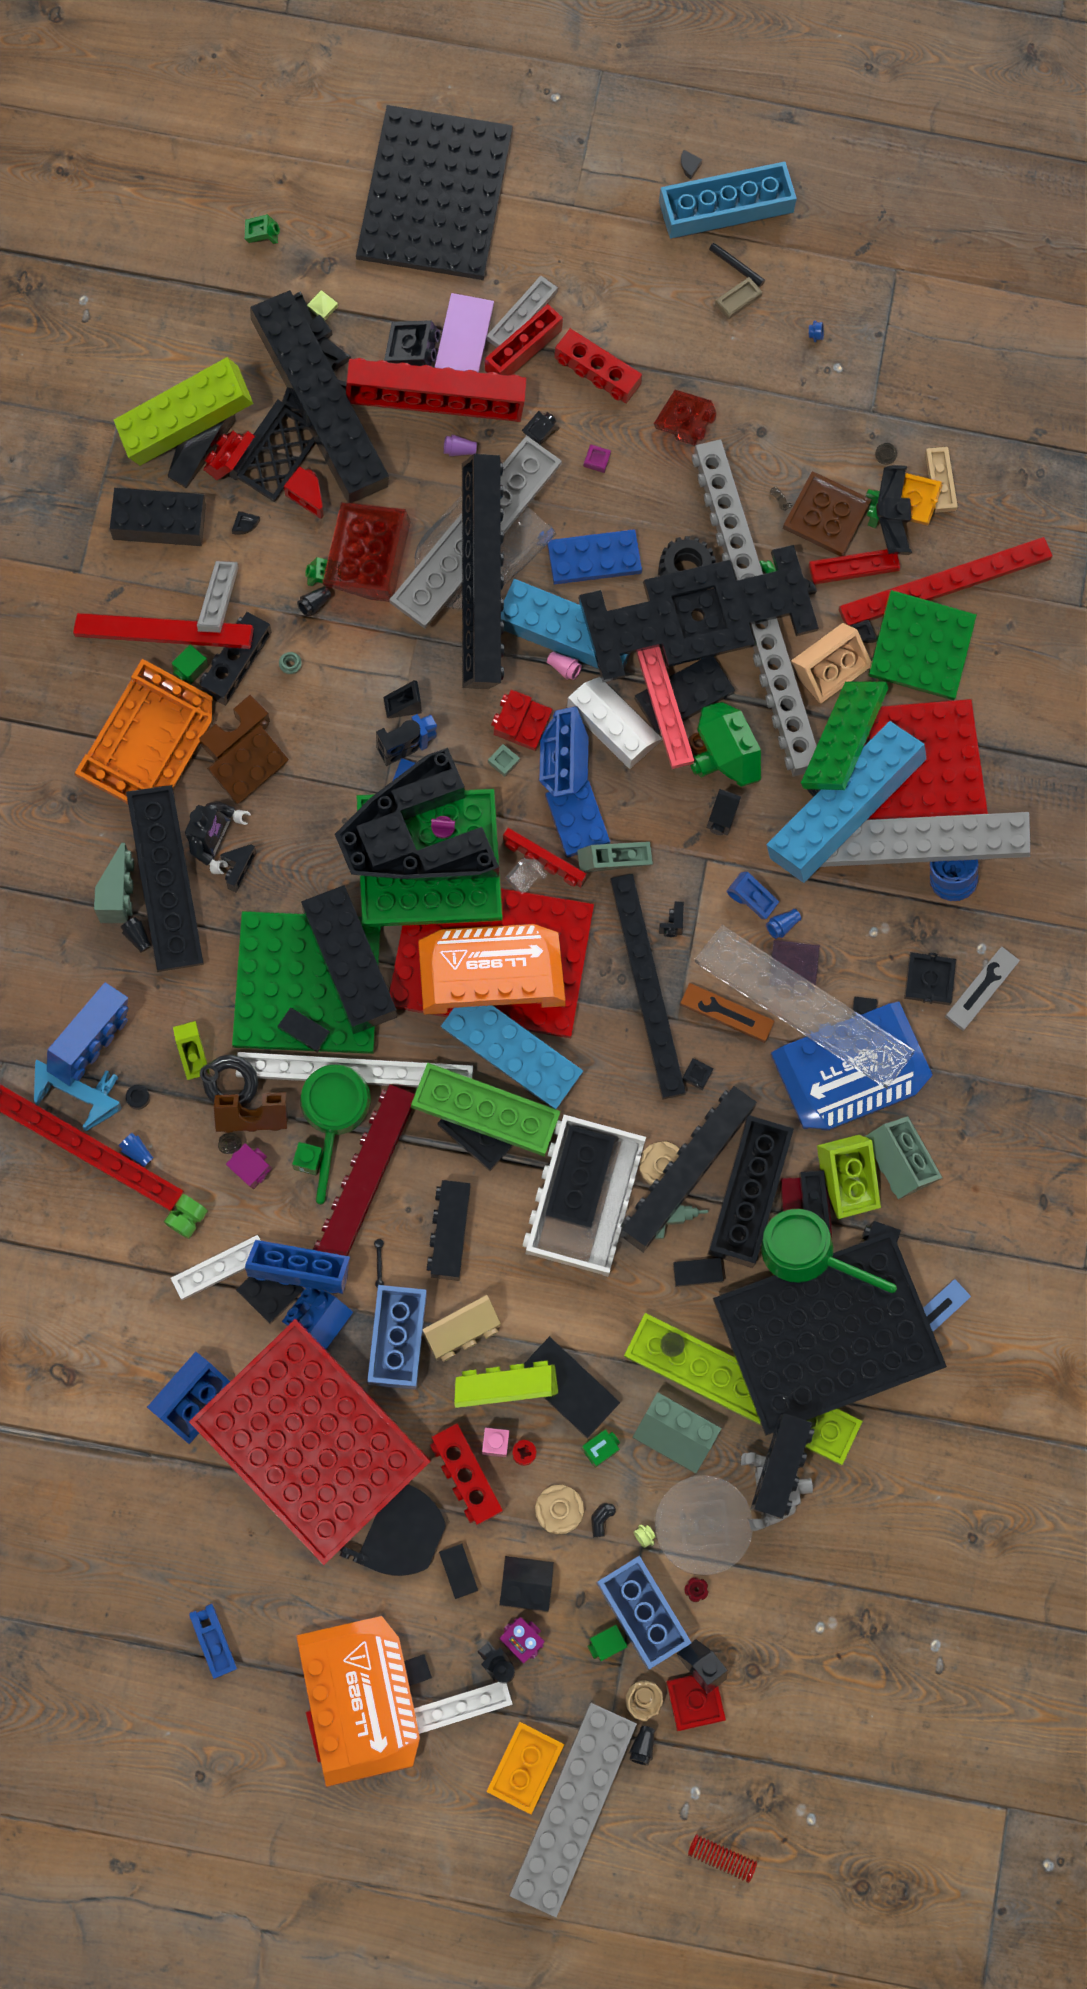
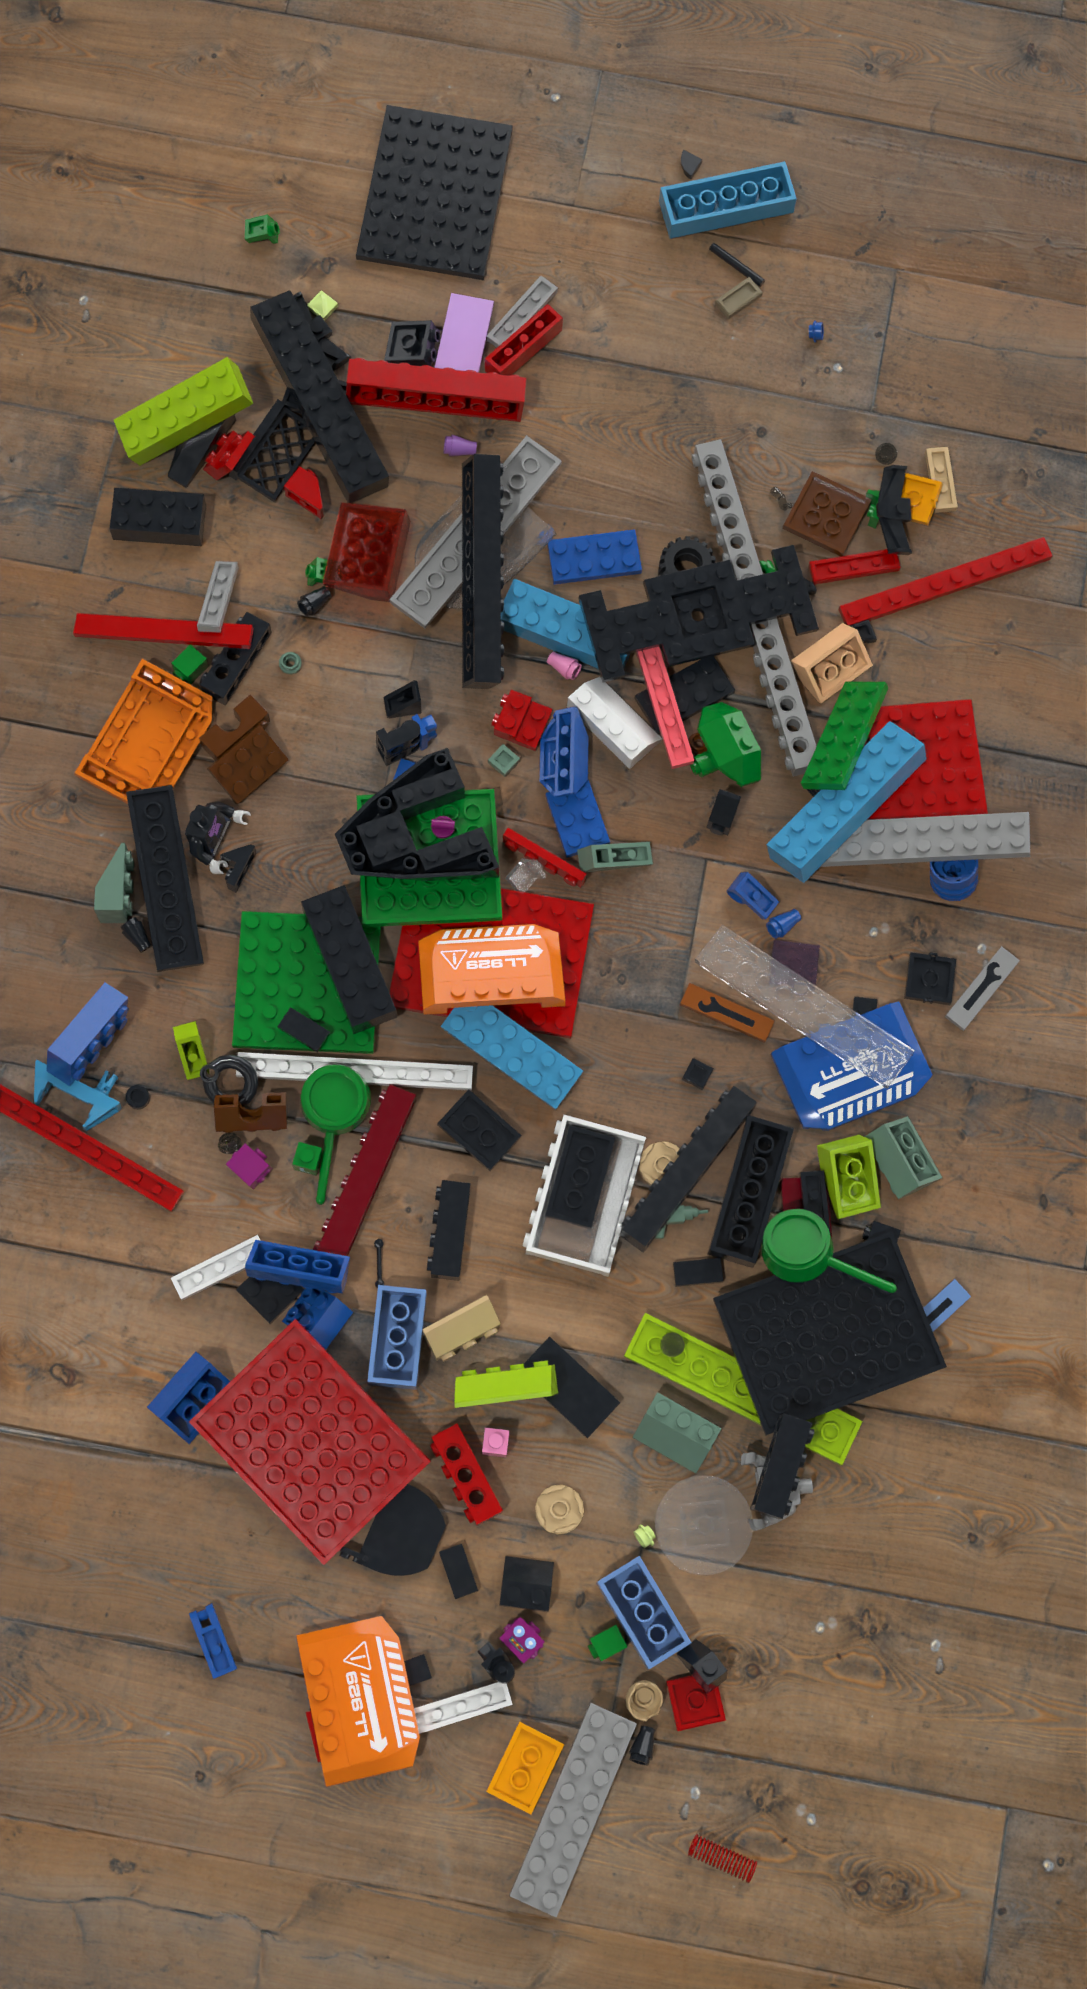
blue cone [118,1133,153,1167] -> none
bright green wheel [164,1194,208,1239] -> none
black tile [232,511,260,535] -> none
bright green plate [411,1062,561,1156] -> none
red wheel [512,1440,537,1466] -> none
black bracket [522,411,560,445] -> none
red brick [554,328,642,404] -> none
green brick [581,1429,620,1468] -> none
magenta tile [583,444,611,473] -> none
black arm [591,1503,616,1538] -> none
black plate [610,874,686,1100] -> none
clear red plate [654,390,716,446] -> none
black bracket [659,901,684,938] -> none
dark red plate [684,1577,708,1602] -> none
green plate [868,590,977,701] -> none

